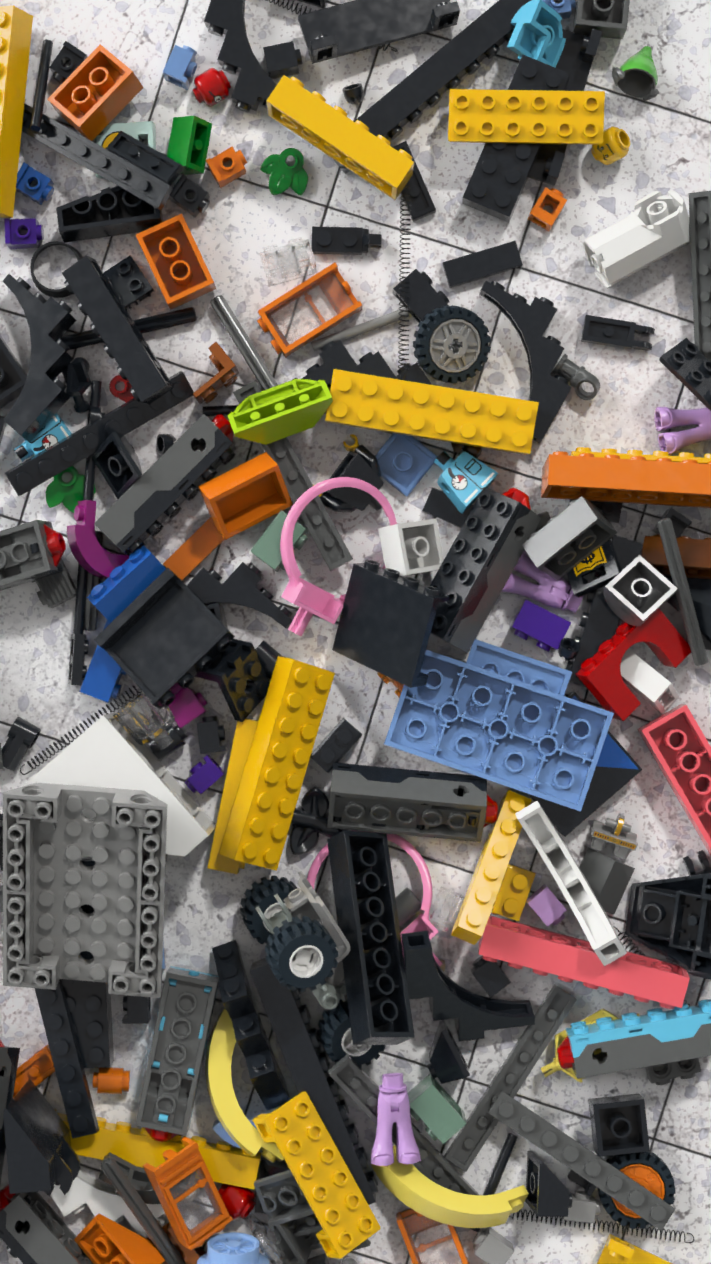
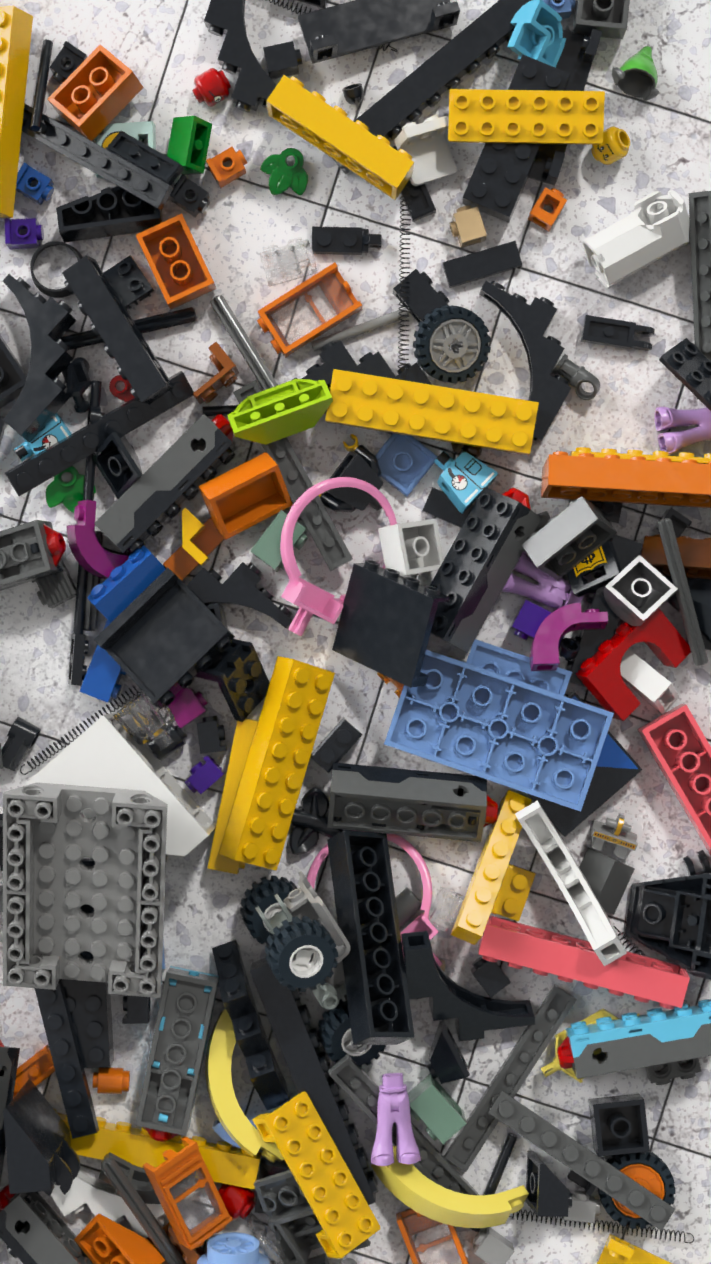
black hinge [156,434,176,454] -> none
medium blue brick [163,45,197,90] -> none
black brick [255,641,283,679] -> none
lavender brick [526,884,567,927] -> none
none -> yellow slope [182,508,210,566]
none -> white bracket [394,115,457,186]
none -> tan brick [449,205,487,248]
none -> magenta arch [530,603,608,671]

